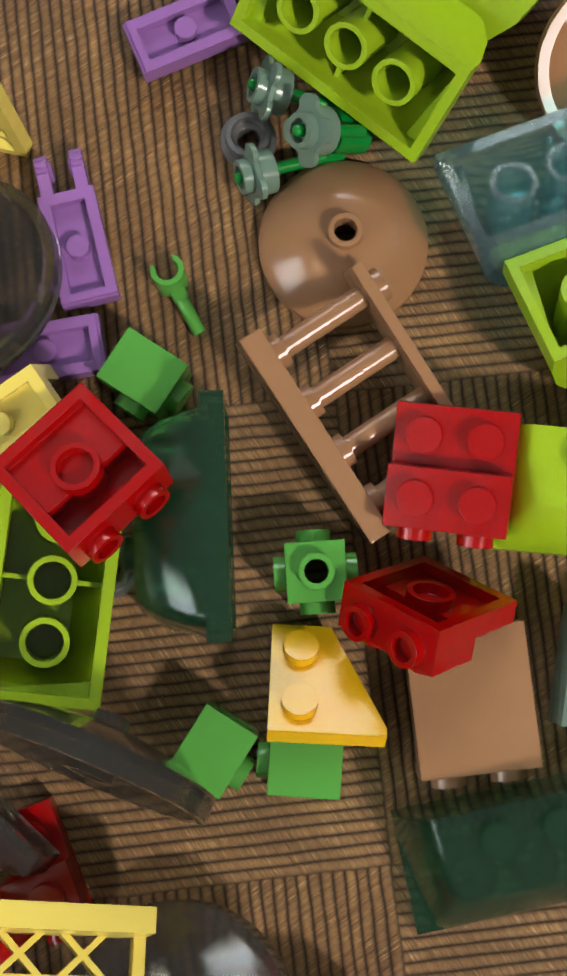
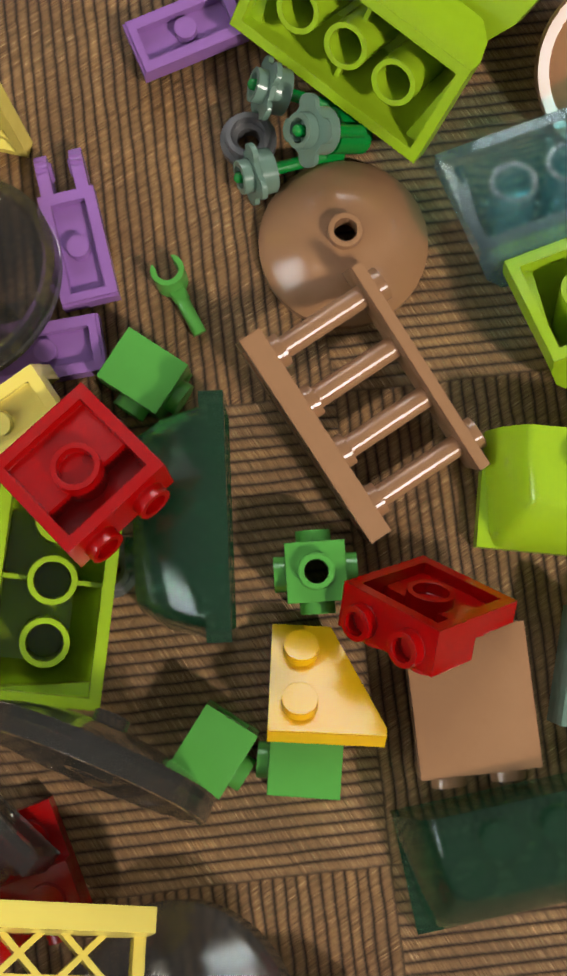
red plate [382,400,522,549] -> none

